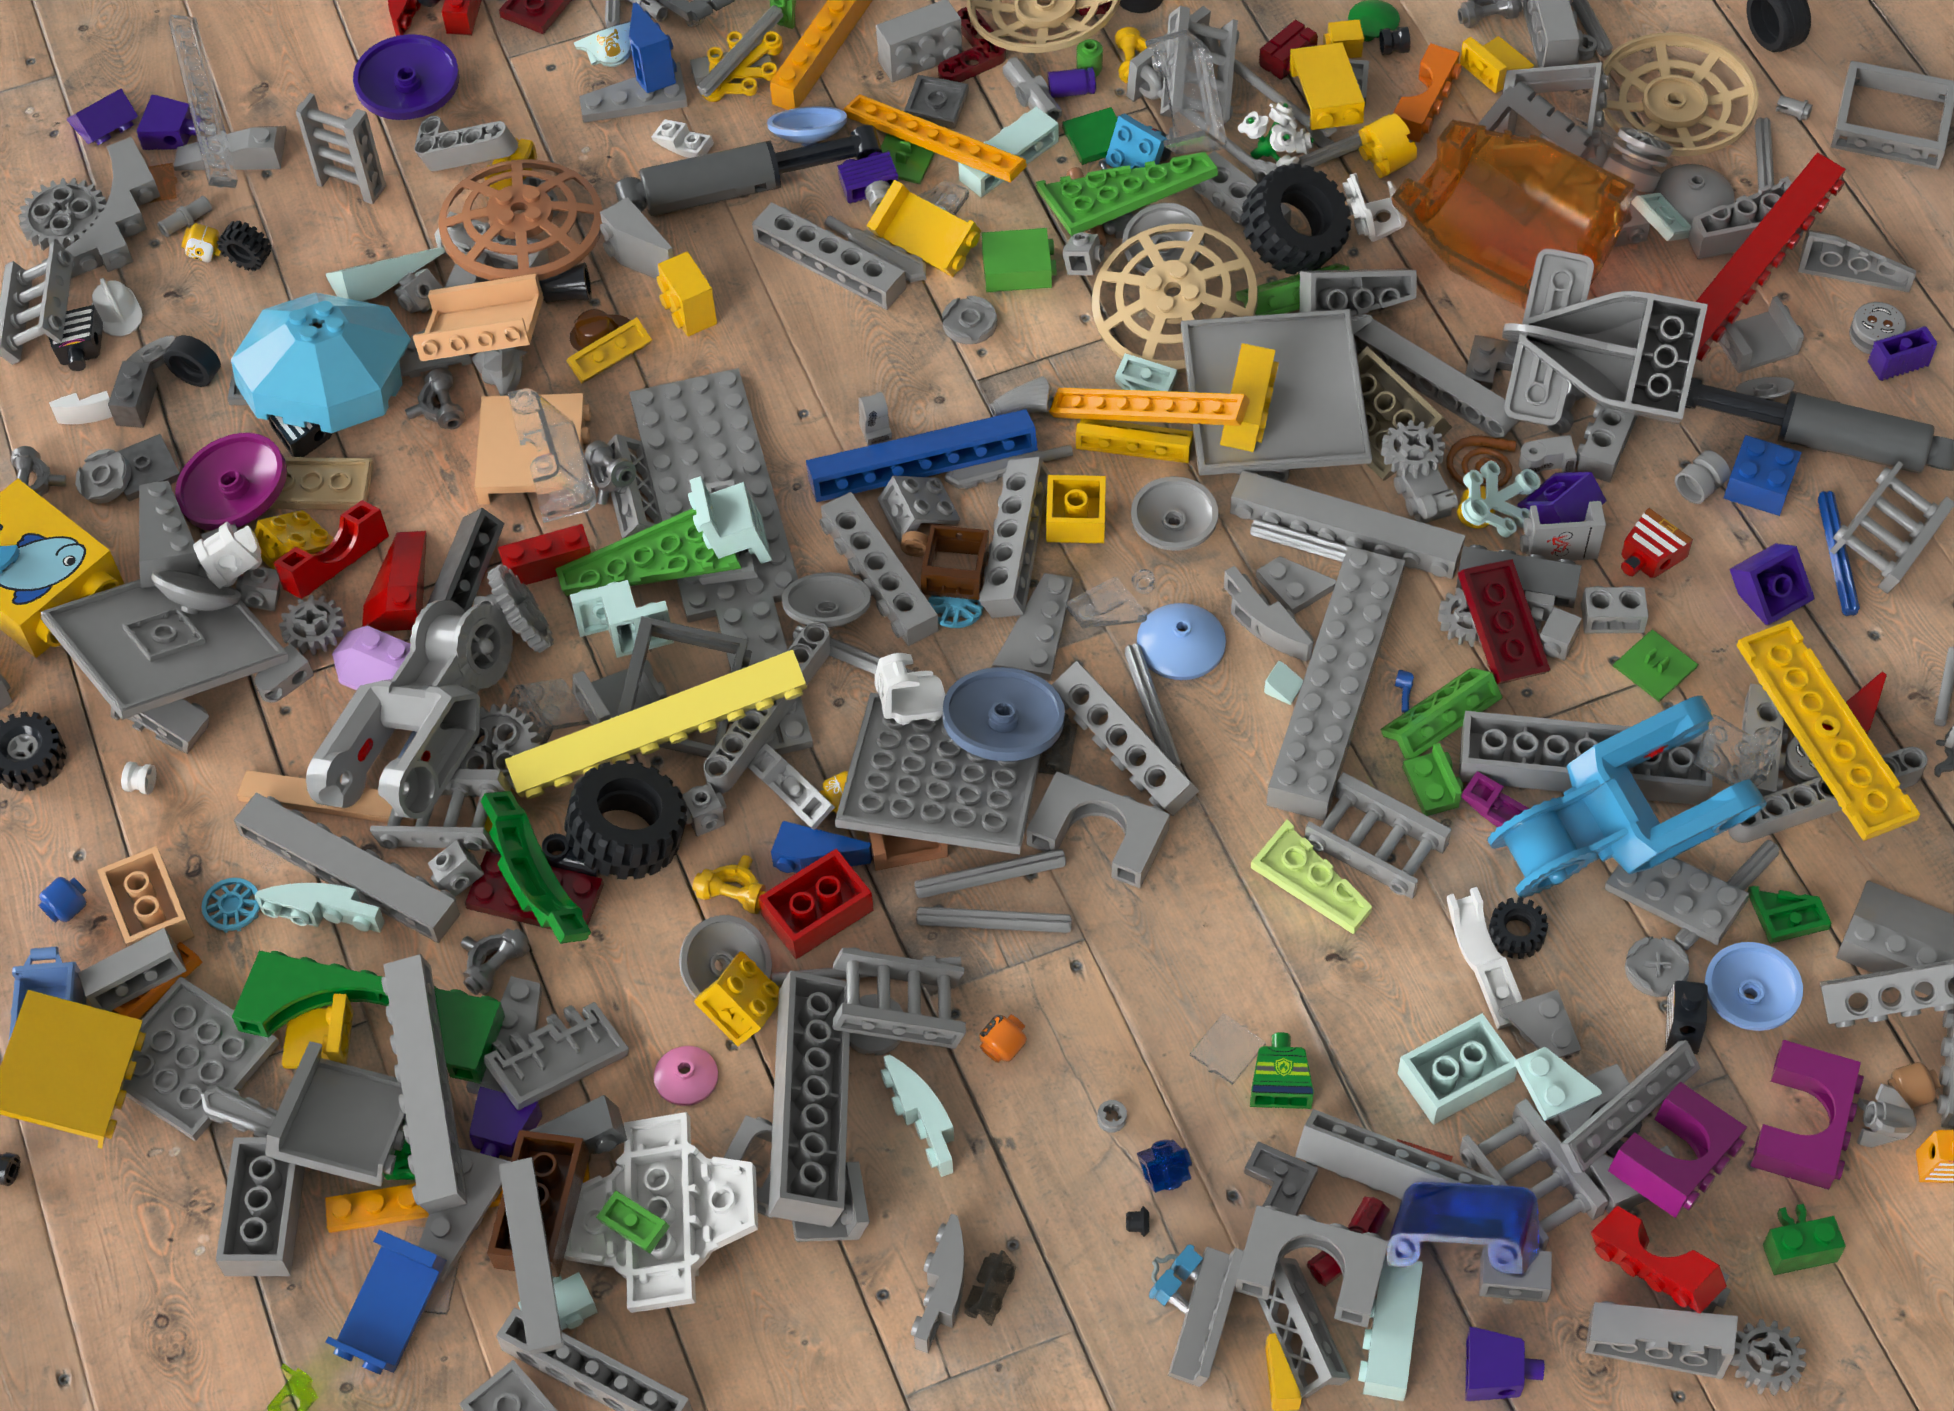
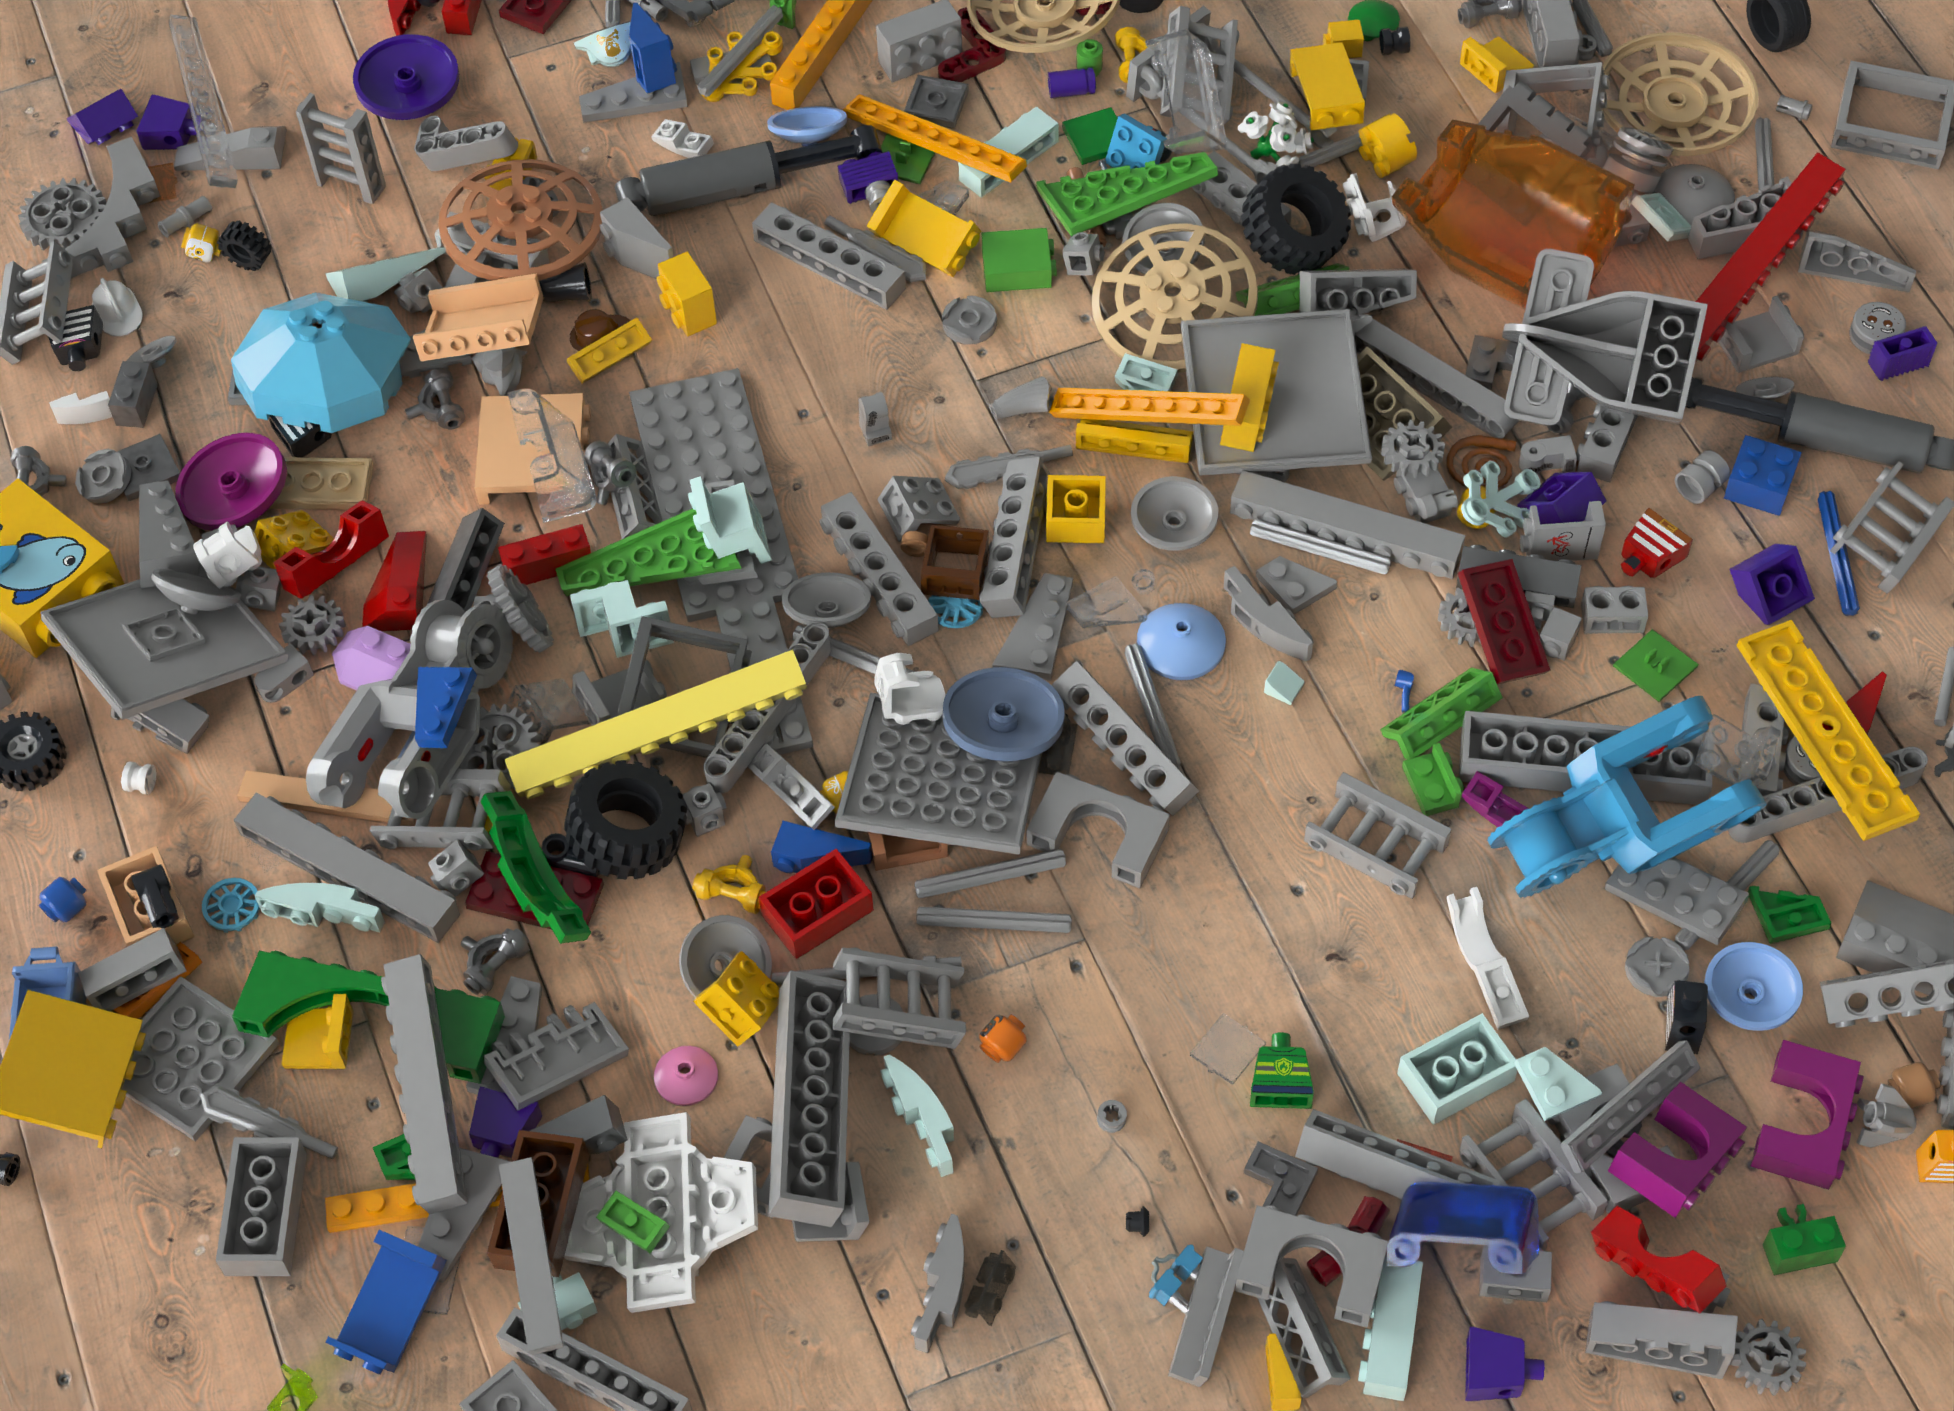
black tyre [163,335,221,387] -> none
light grey panel [265,1041,407,1187] -> none
blue brick [805,409,1038,503] -> none
light grey piece [1003,57,1062,121] -> none
clear blue brick [1137,1139,1192,1193] -> none
yellowish green wing [1251,819,1372,934] -> none
dark red brick [1259,19,1318,80] -> none
light grey brick [1266,546,1405,821] -> none
orange arch [1393,43,1462,143] -> none
black tyre [1488,897,1548,959] -> none
light grey wing [1498,989,1581,1058] -> none
none -> black piece [131,864,179,928]
none -> blue wing [415,667,477,748]

